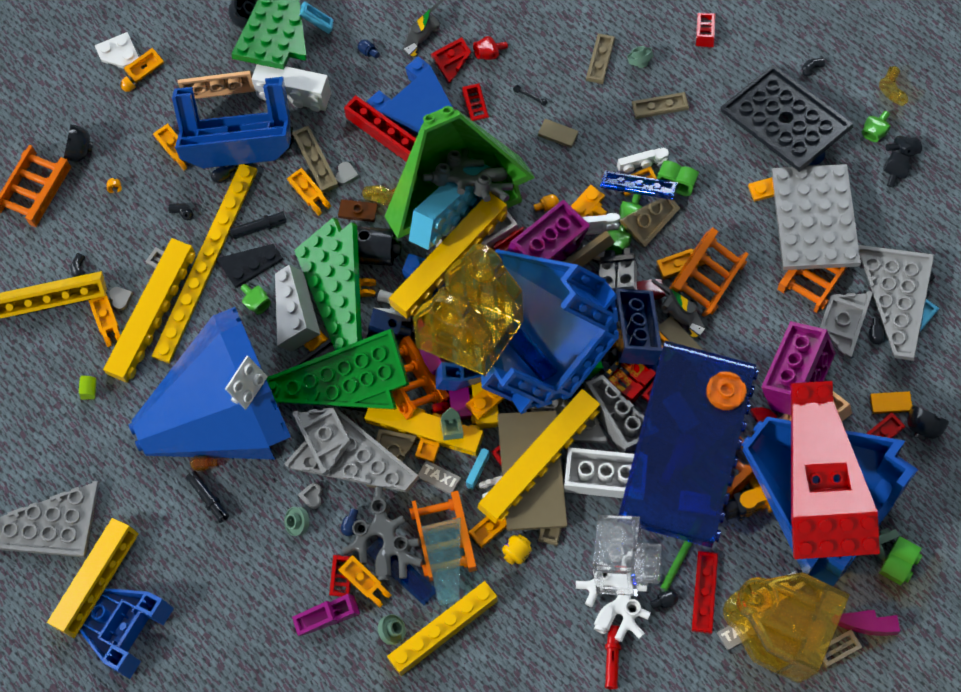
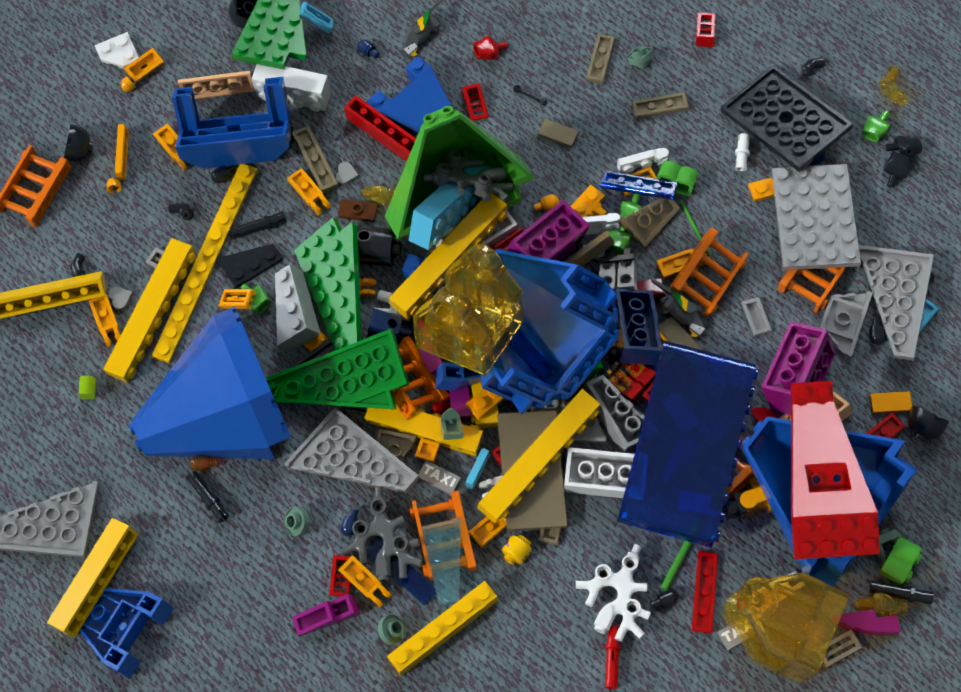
white hinge [225,356,268,409] -> none
light grey wing [292,408,351,476] -> none
light grey tile [298,483,322,509] -> none
red wing [431,37,471,84] -> none
clear piece [592,515,662,596] -> none
orange tile [706,372,747,410] -> none
none -> light orange tile [115,124,129,180]
none -> light orange tile [218,289,256,309]
none -> bright green axle [679,200,711,256]
none -> white pin [735,133,750,172]
none -> light grey tile [741,297,772,336]
none -> clear yellow arm [855,593,908,617]
none -> black pin [869,580,934,605]

